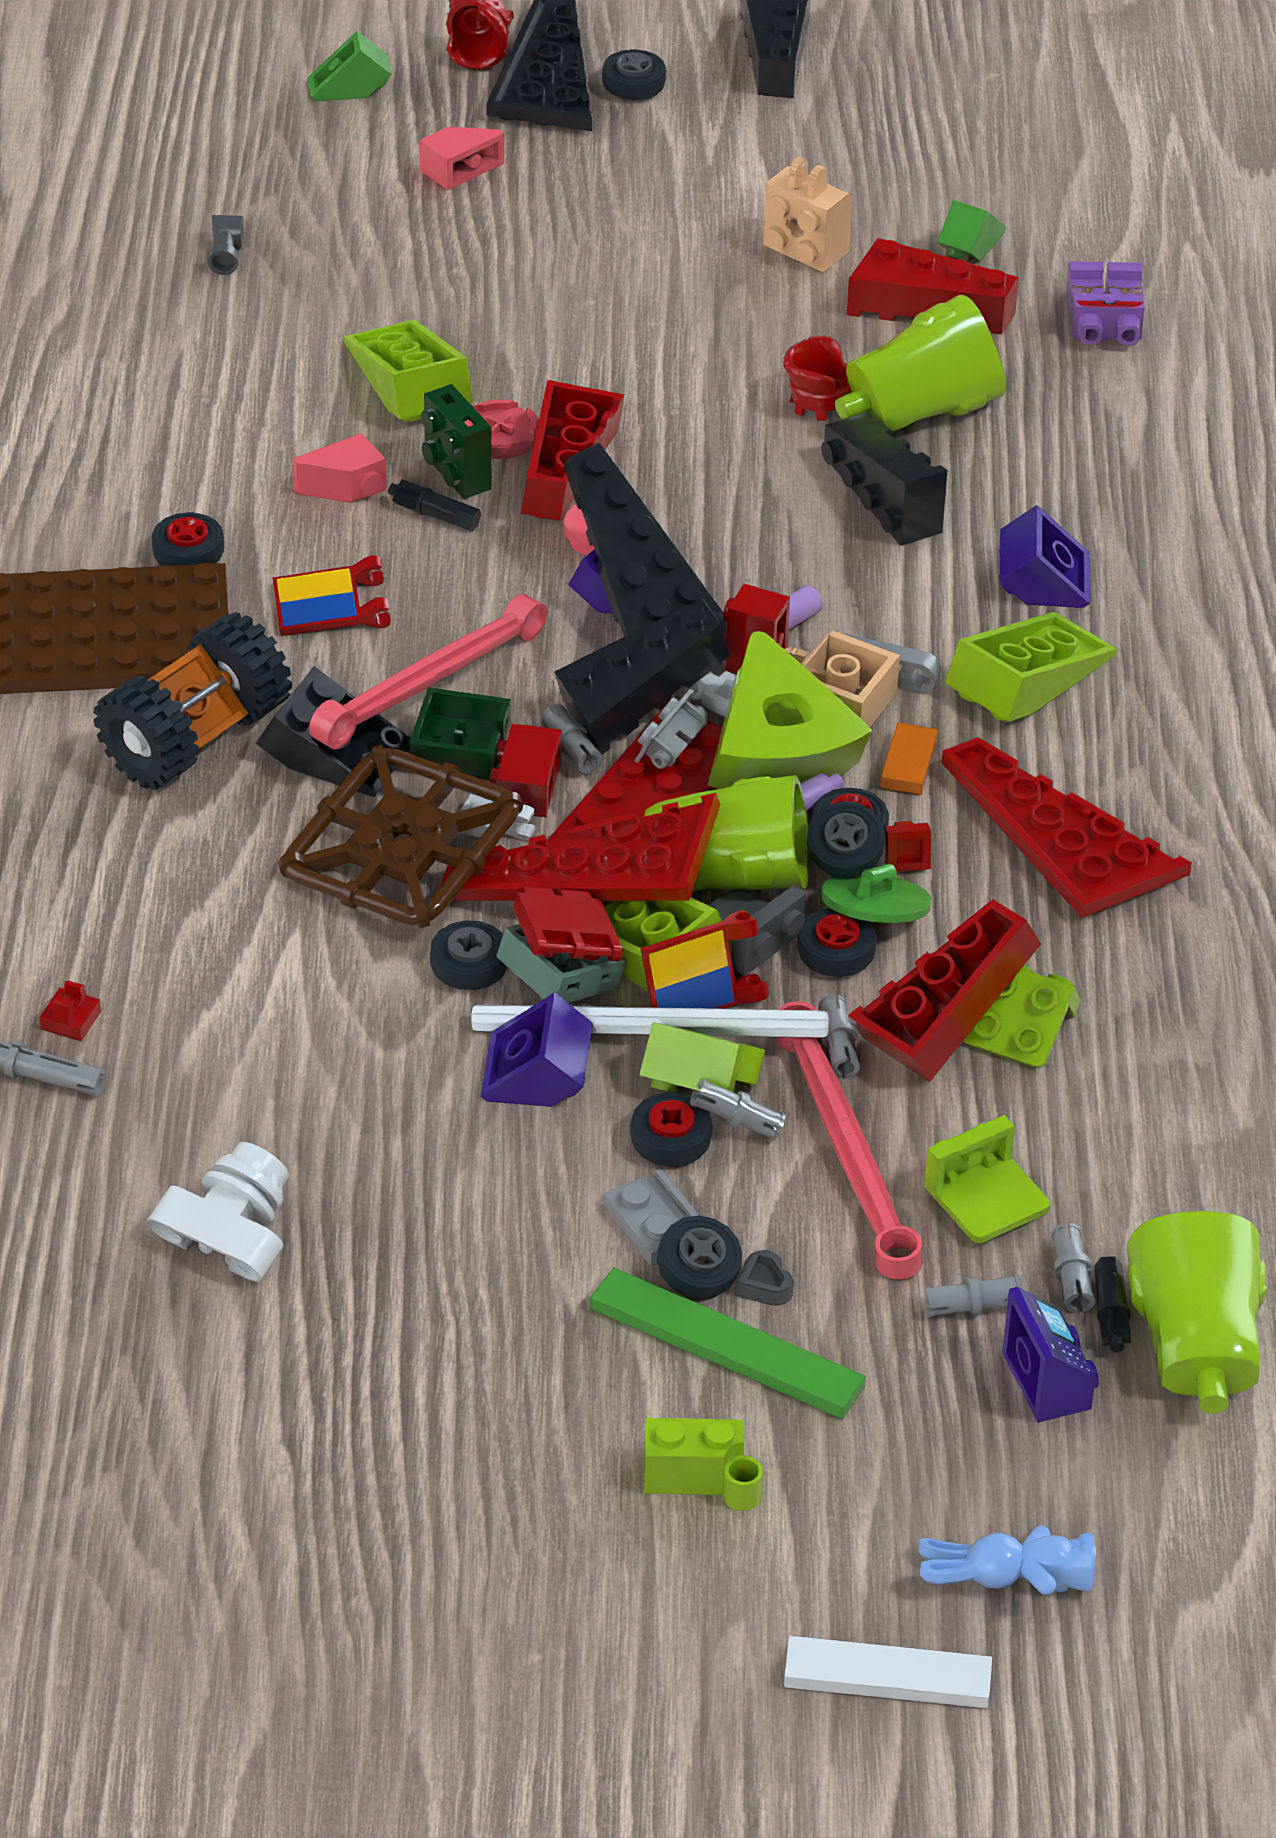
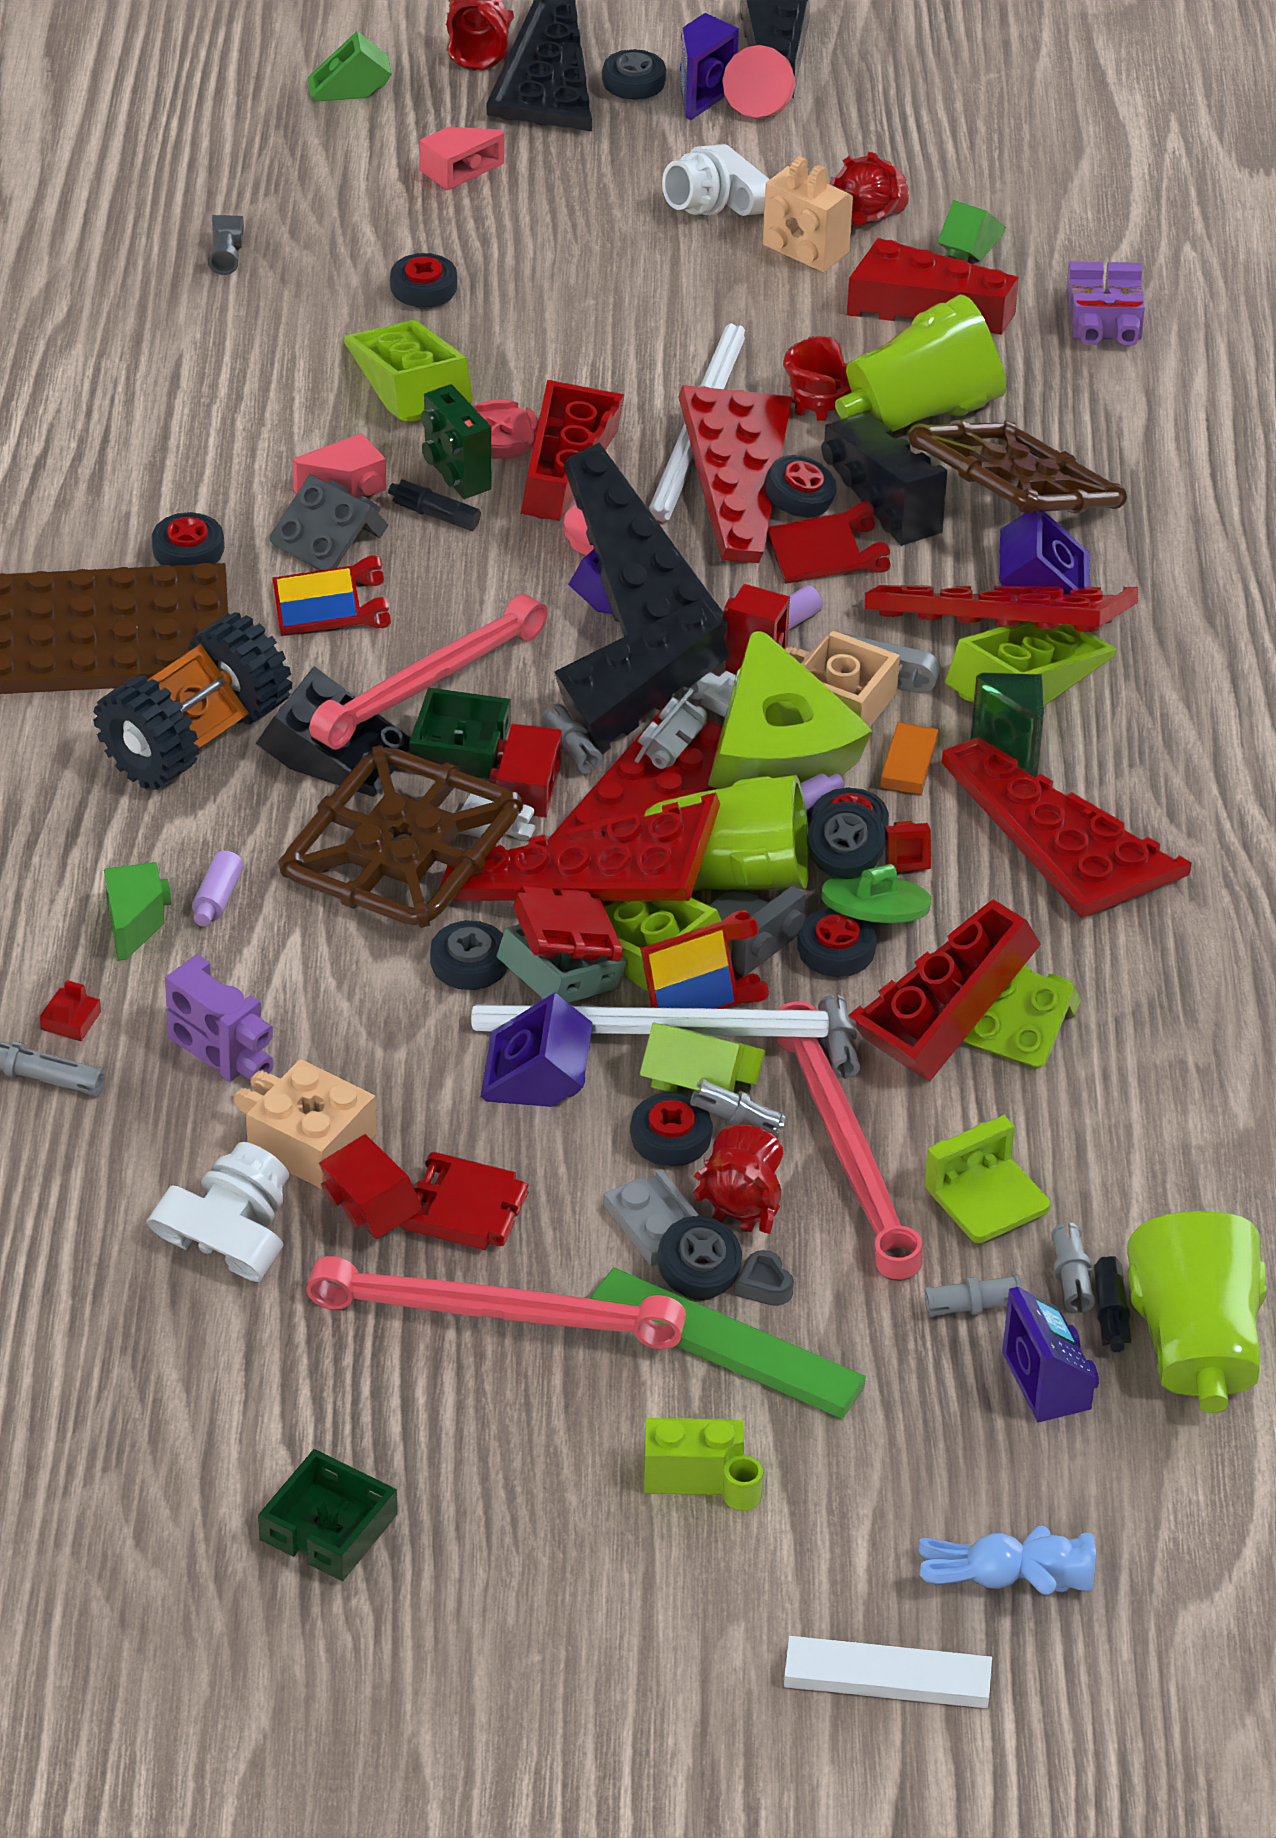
none -> bright green slope [104,862,171,961]
none -> medium lavender hips [165,954,273,1082]
none -> lavender cylinder [192,851,244,927]
none -> light nougat hinge [233,1059,377,1189]
none -> dark green piece [258,1449,398,1582]
none -> dark grey bracket [269,474,389,570]
none -> coral piece [306,1256,686,1349]
none -> red brick [319,1134,423,1239]
none -> black wheel [390,253,457,307]
none -> red plate [398,1152,529,1250]
none -> white axle [649,323,745,523]
none -> white beam [662,144,770,216]
none -> wing [678,385,793,563]
none -> dark purple slope [680,13,739,120]
none -> red hair [693,1125,784,1234]
none -> coral tile [722,45,796,119]
none -> black wheel [764,455,836,518]
none -> red flag [767,502,891,584]
none -> red hair [830,152,909,225]
none -> red wing [865,585,1138,632]
none -> reddish brown plate [908,420,1127,514]
none -> clear green slope [970,672,1044,777]

